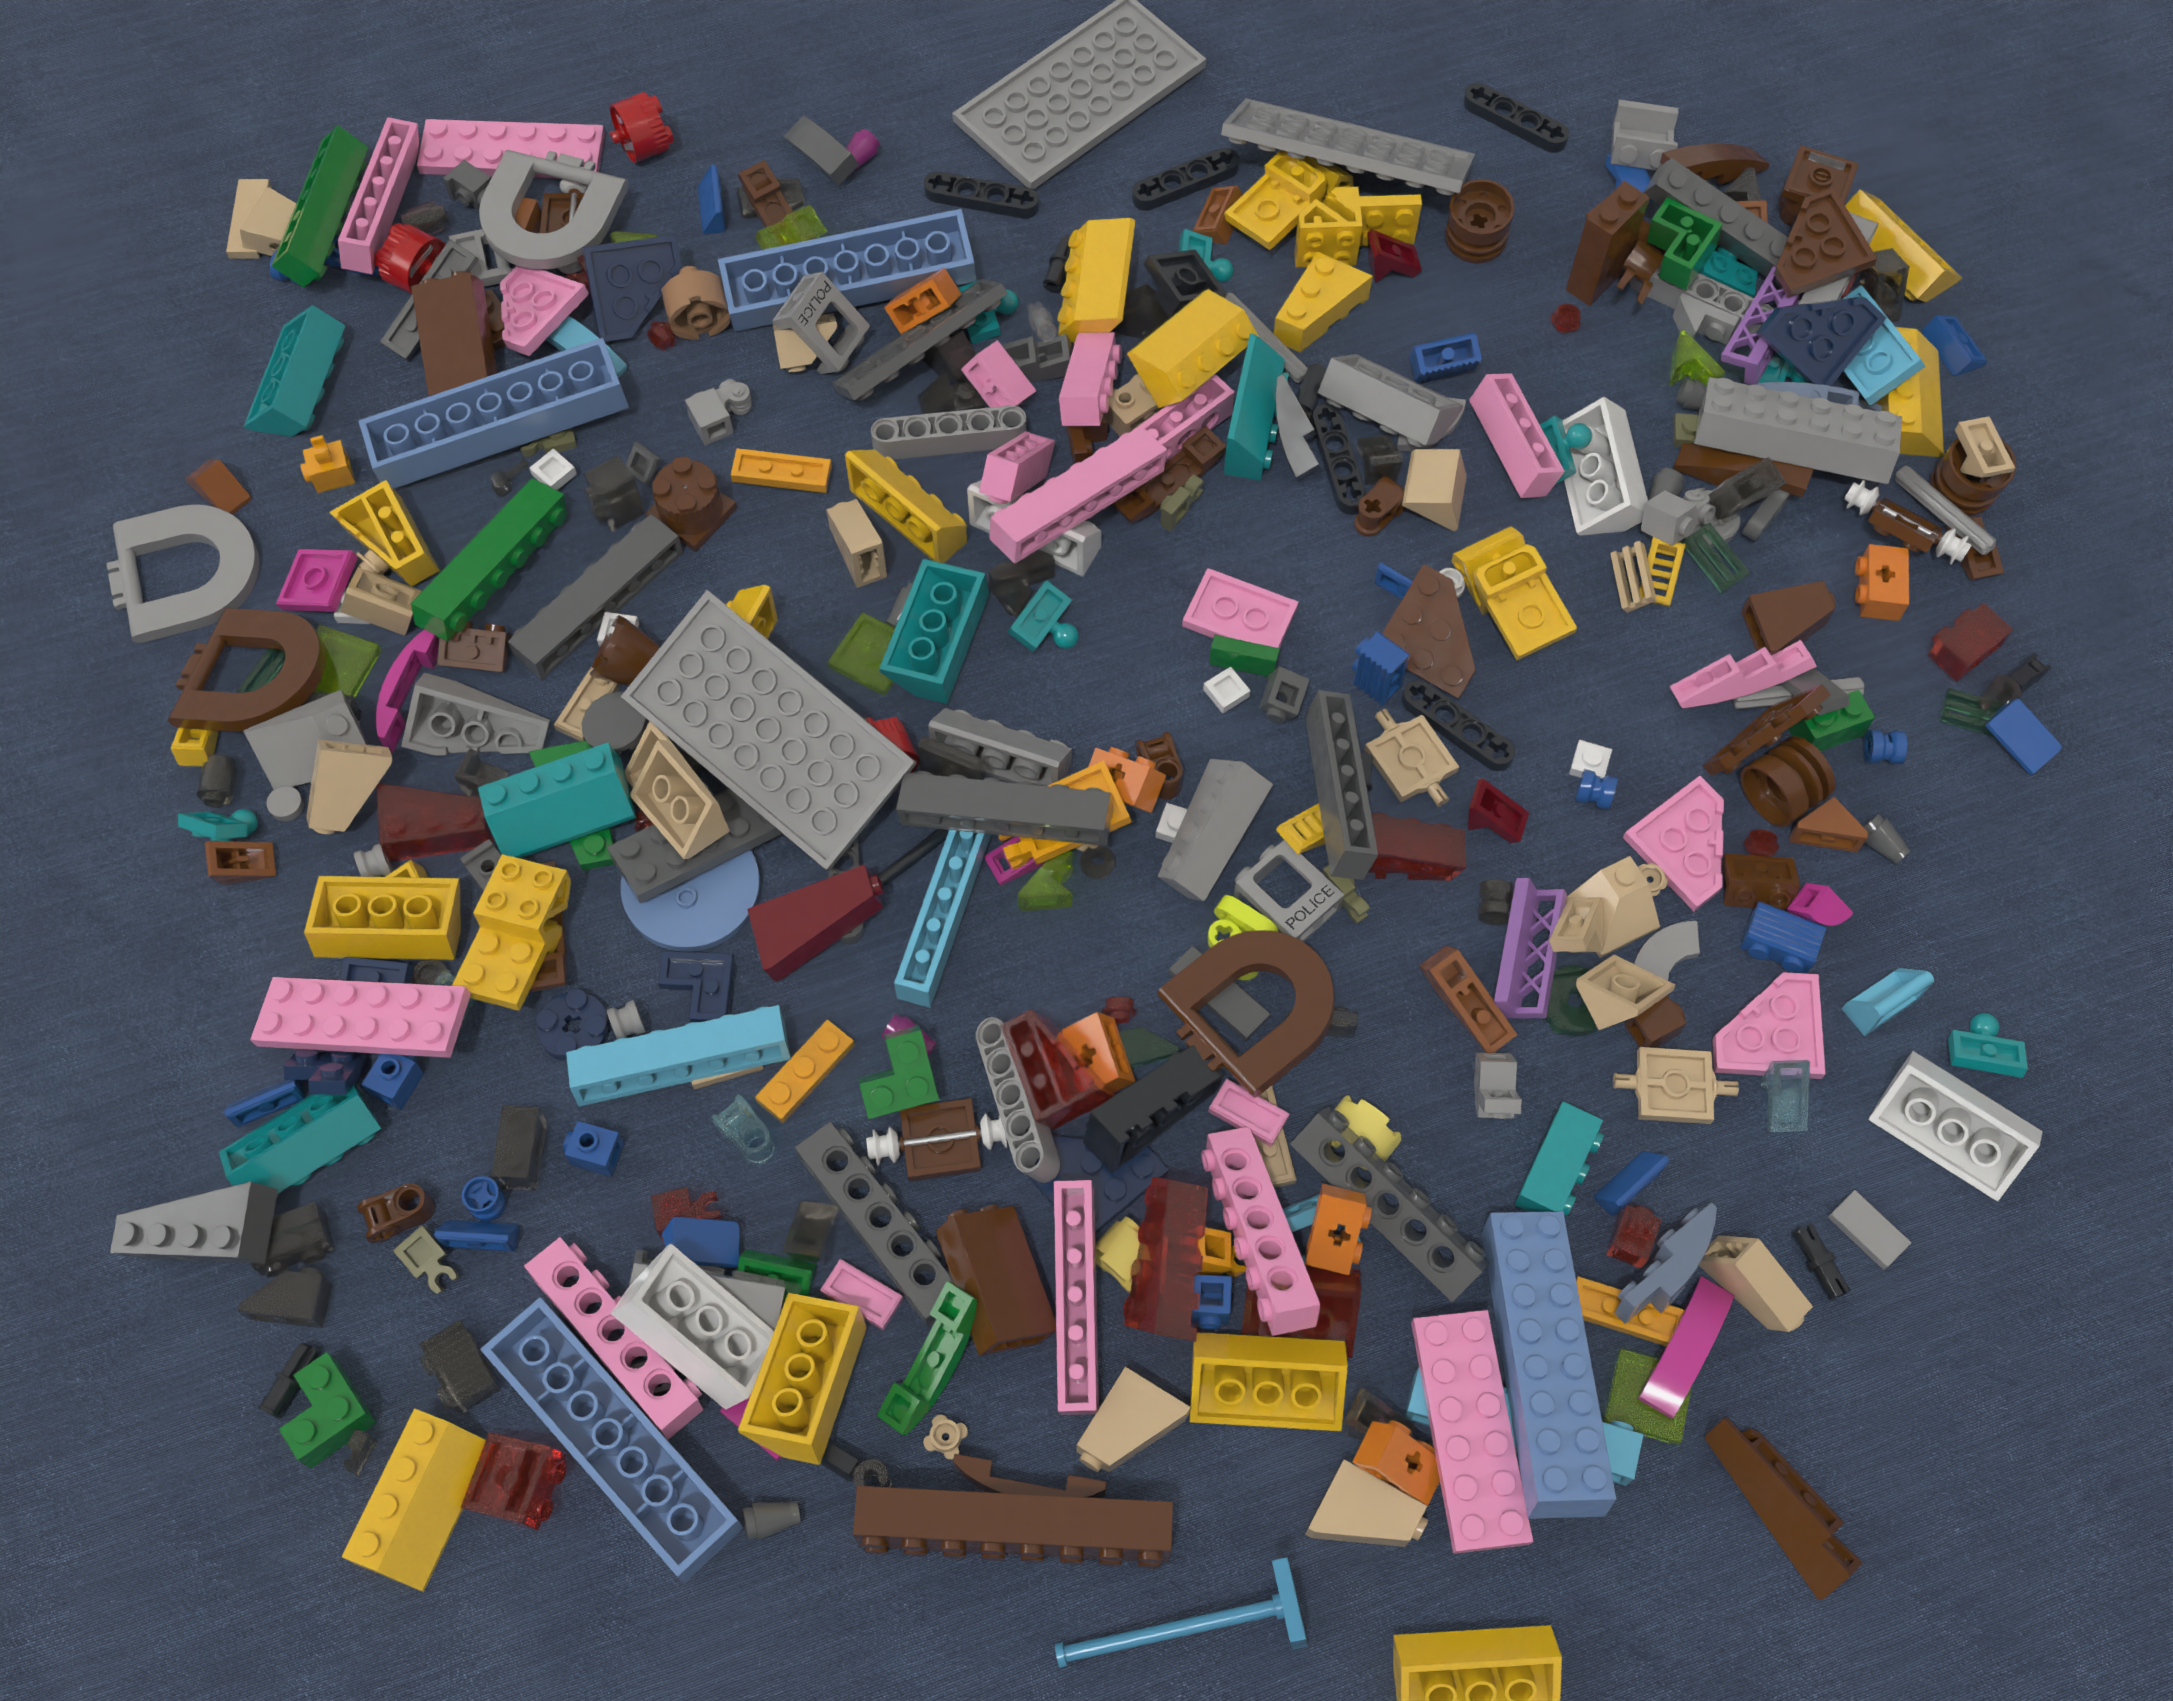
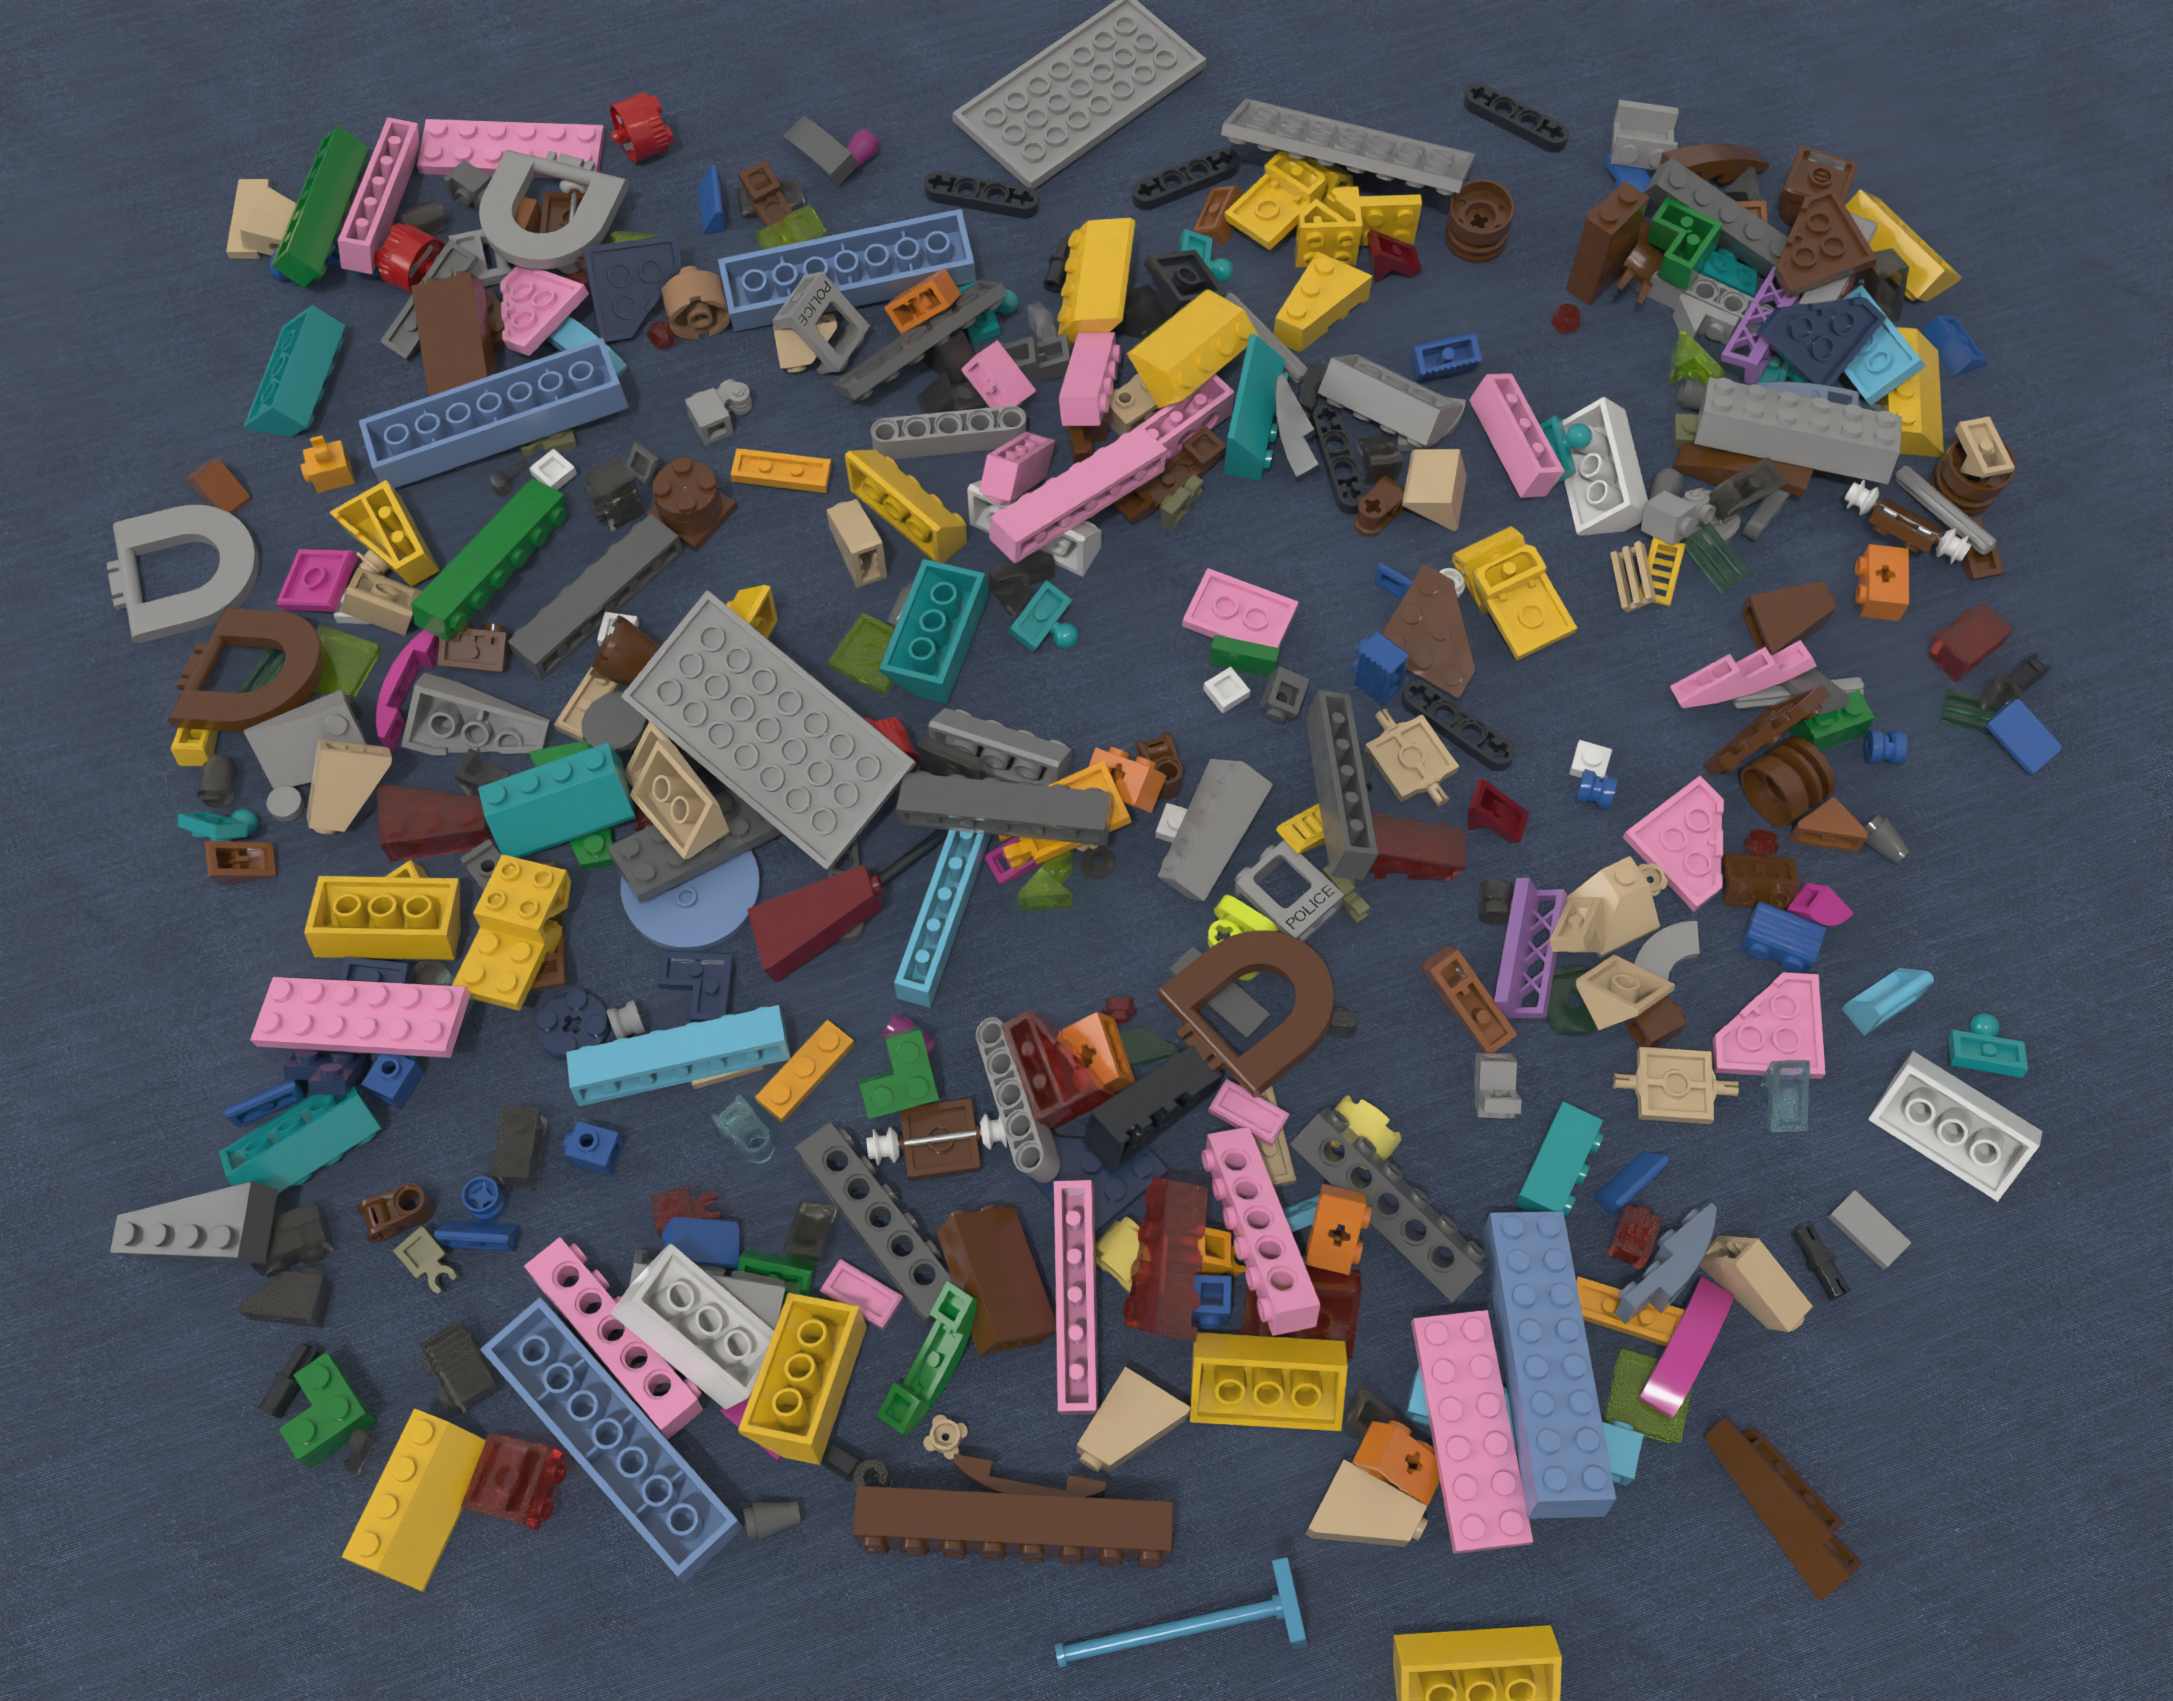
light grey wheel [354,843,393,877] -> none

